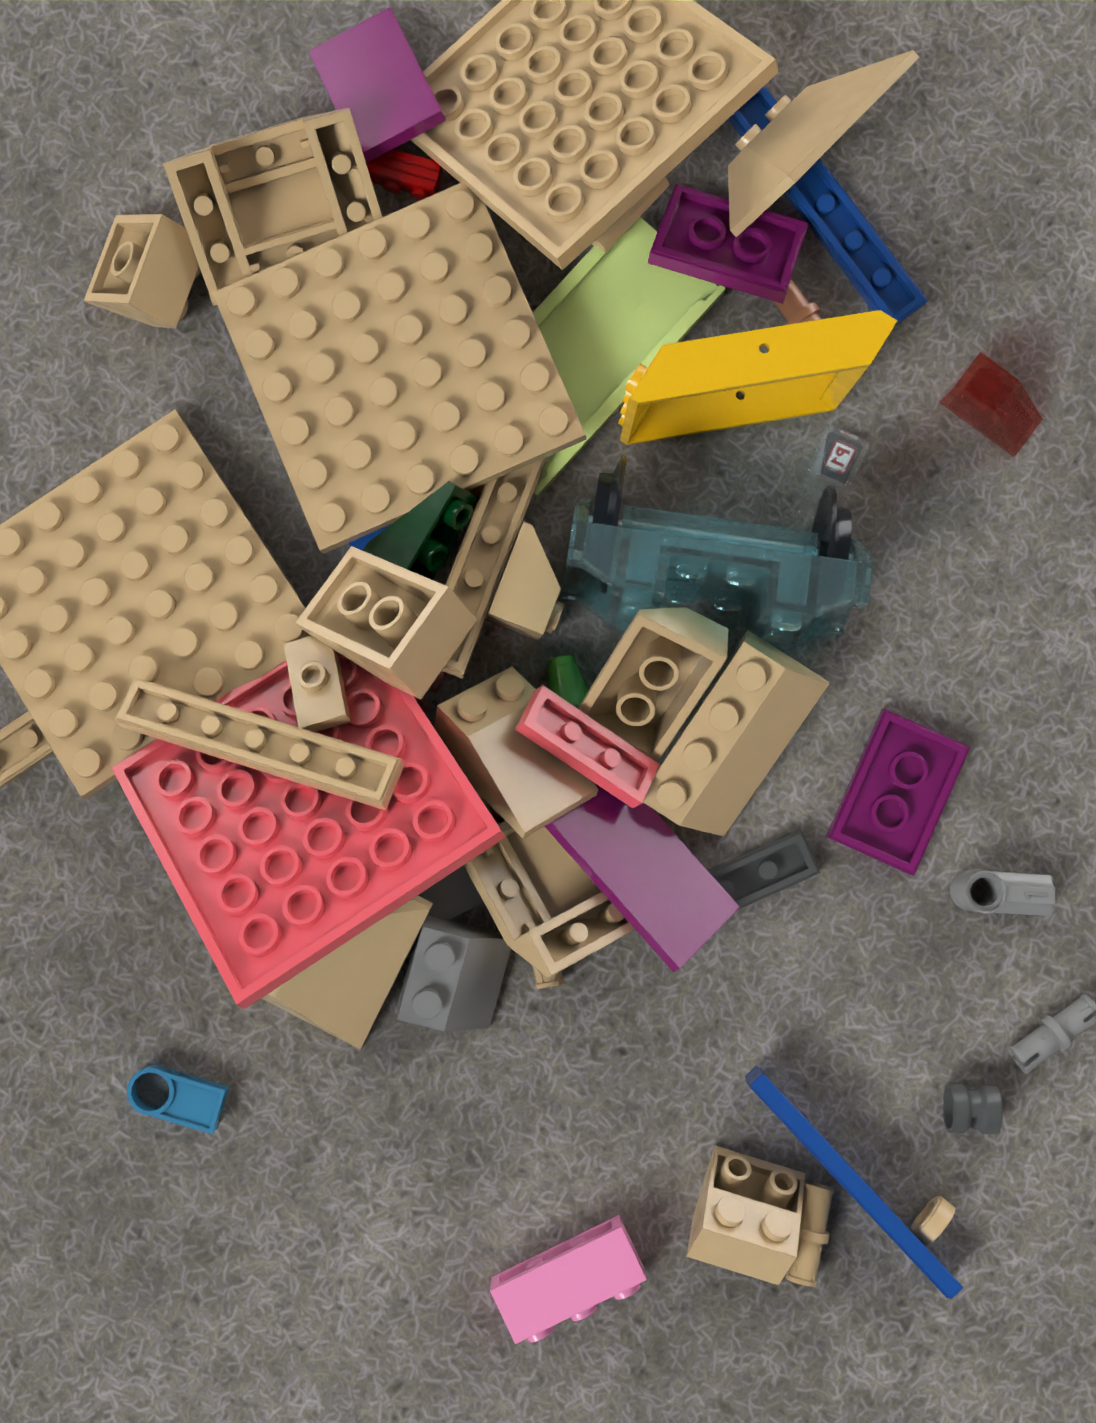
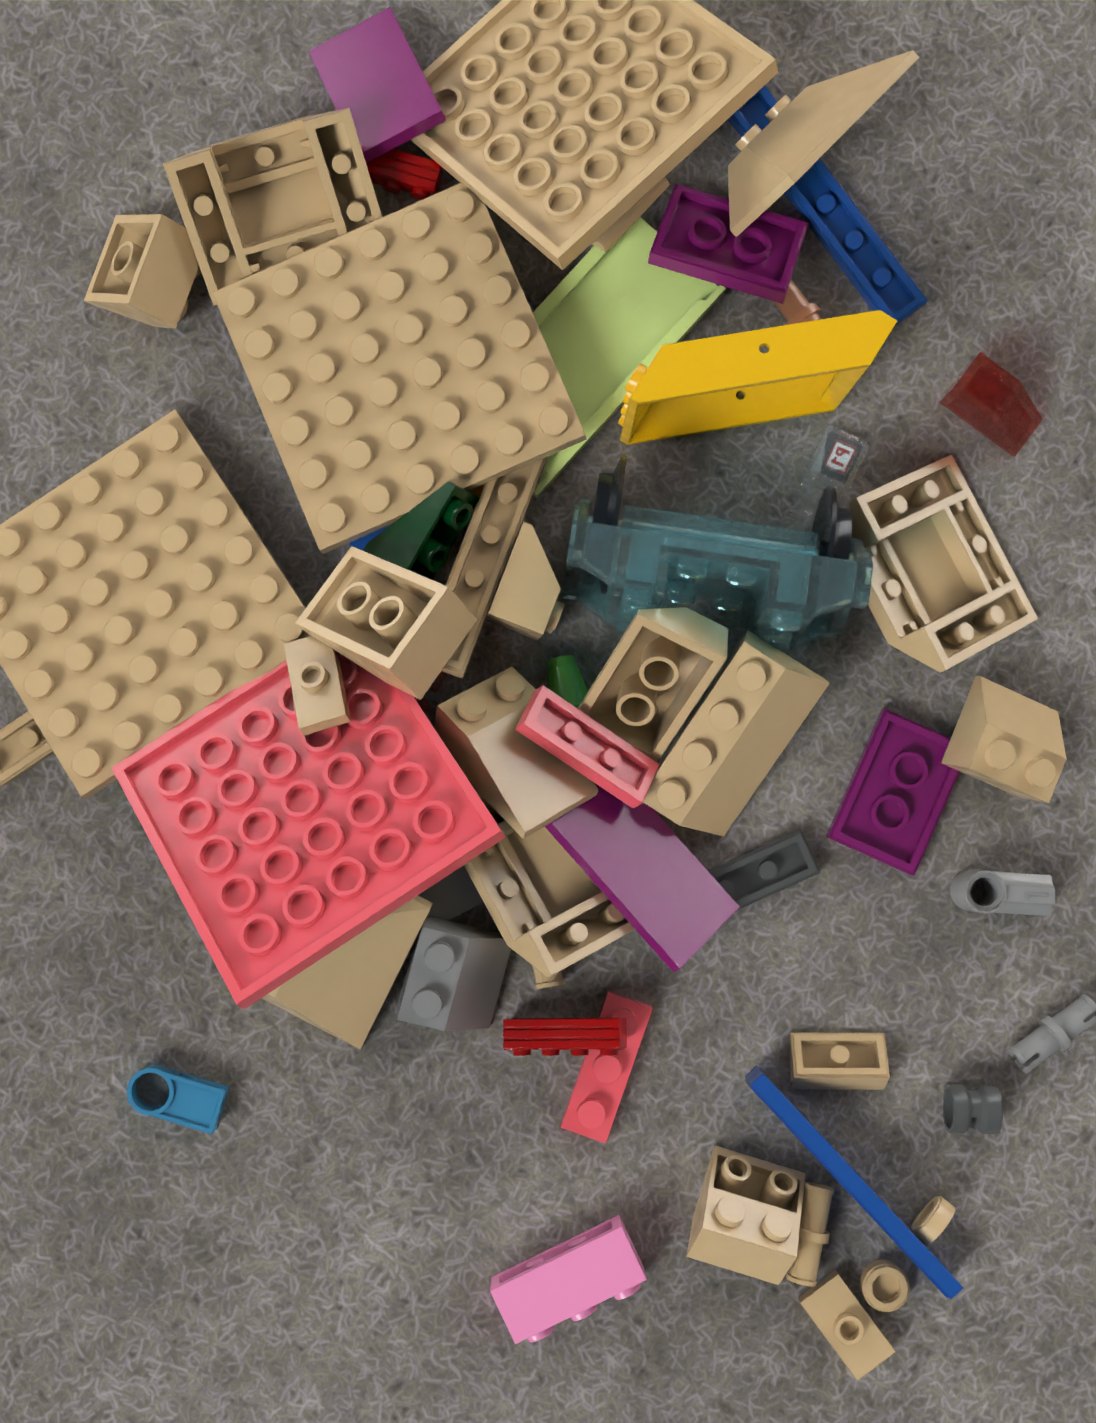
tan tile [114,677,404,810] -> none
none -> red piece [503,1017,627,1056]
none -> coral plate [561,990,653,1144]
none -> tan slope [790,1033,890,1090]
none -> tan plate [798,1269,895,1381]
none -> tan slope [848,454,1038,673]
none -> tan tile [860,1260,910,1312]
none -> tan slope [941,676,1067,803]

